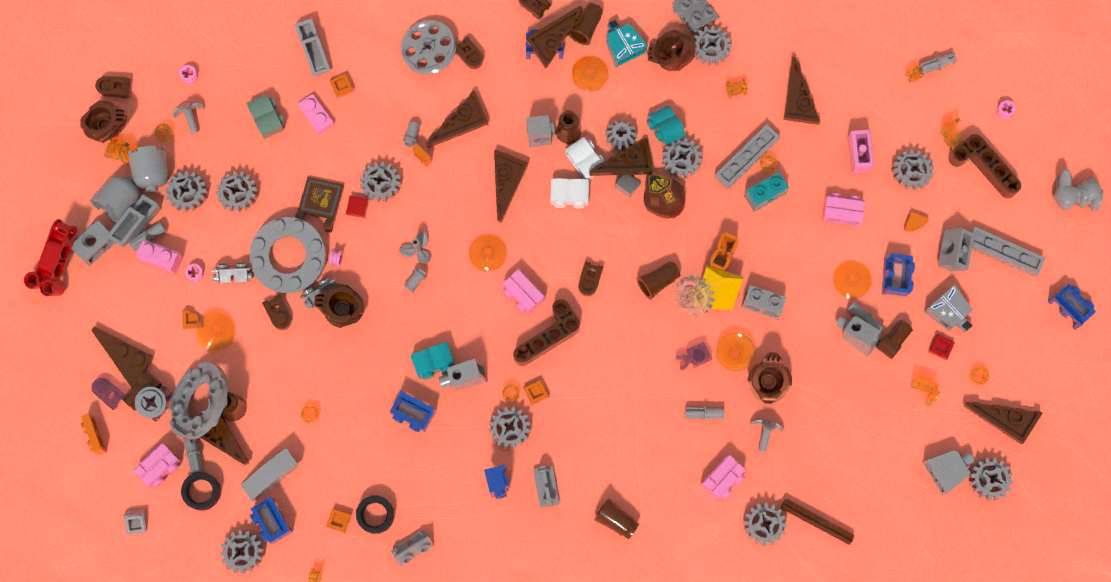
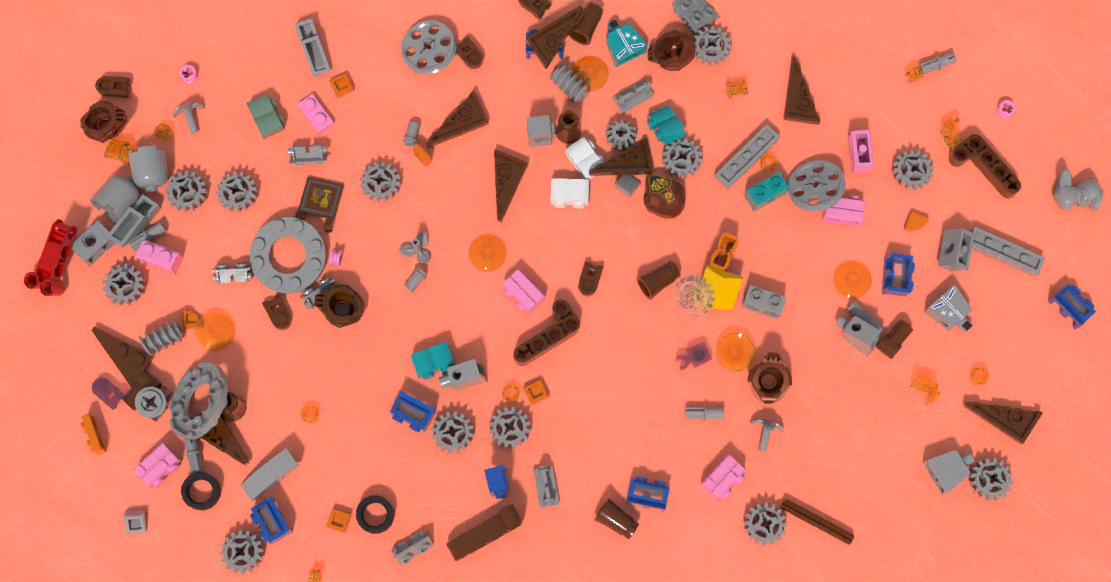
bright pink bush [185,263,204,282] -> none
red tile [346,195,369,218] -> none
red tile [929,334,955,360] -> none
none -> light grey gear [102,264,145,306]
none -> light grey piece [139,318,183,356]
none -> light grey hinge [288,144,328,165]
none -> light grey gear [431,411,474,454]
none -> reddish brown beam [446,504,523,562]
none -> light grey piece [549,64,589,105]
none -> light grey hinge [613,80,654,113]
none -> blue window [626,476,670,512]
none -> light grey wedge [788,160,846,211]

